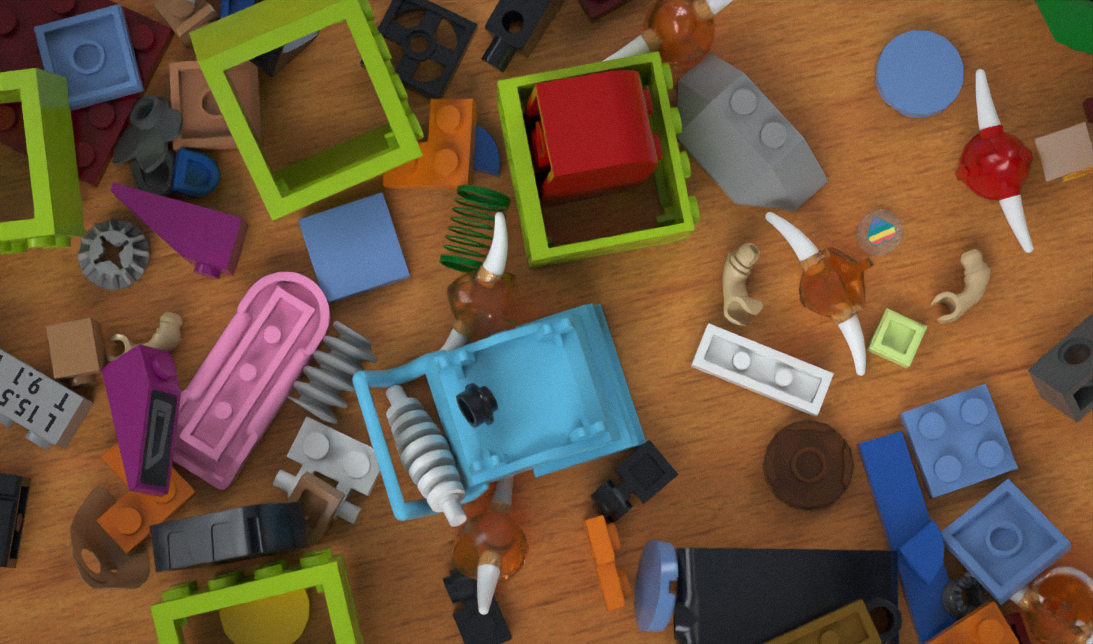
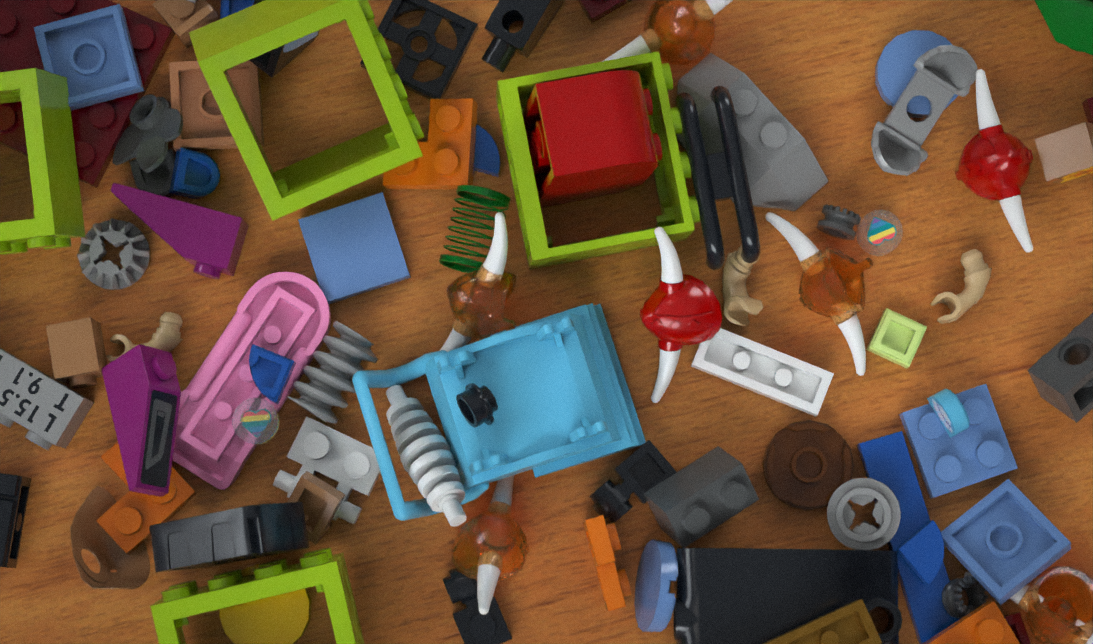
none -> clear tile [232,398,280,445]
none -> blue tile [249,344,296,404]
none -> red helmet [640,227,722,403]
none -> dark grey brick [644,446,759,548]
none -> black piece [675,86,760,270]
none -> dark grey bush [816,205,861,240]
none -> light grey gear [827,478,901,550]
none -> light grey piece [871,45,977,176]
none -> medium azure tile [927,389,970,438]

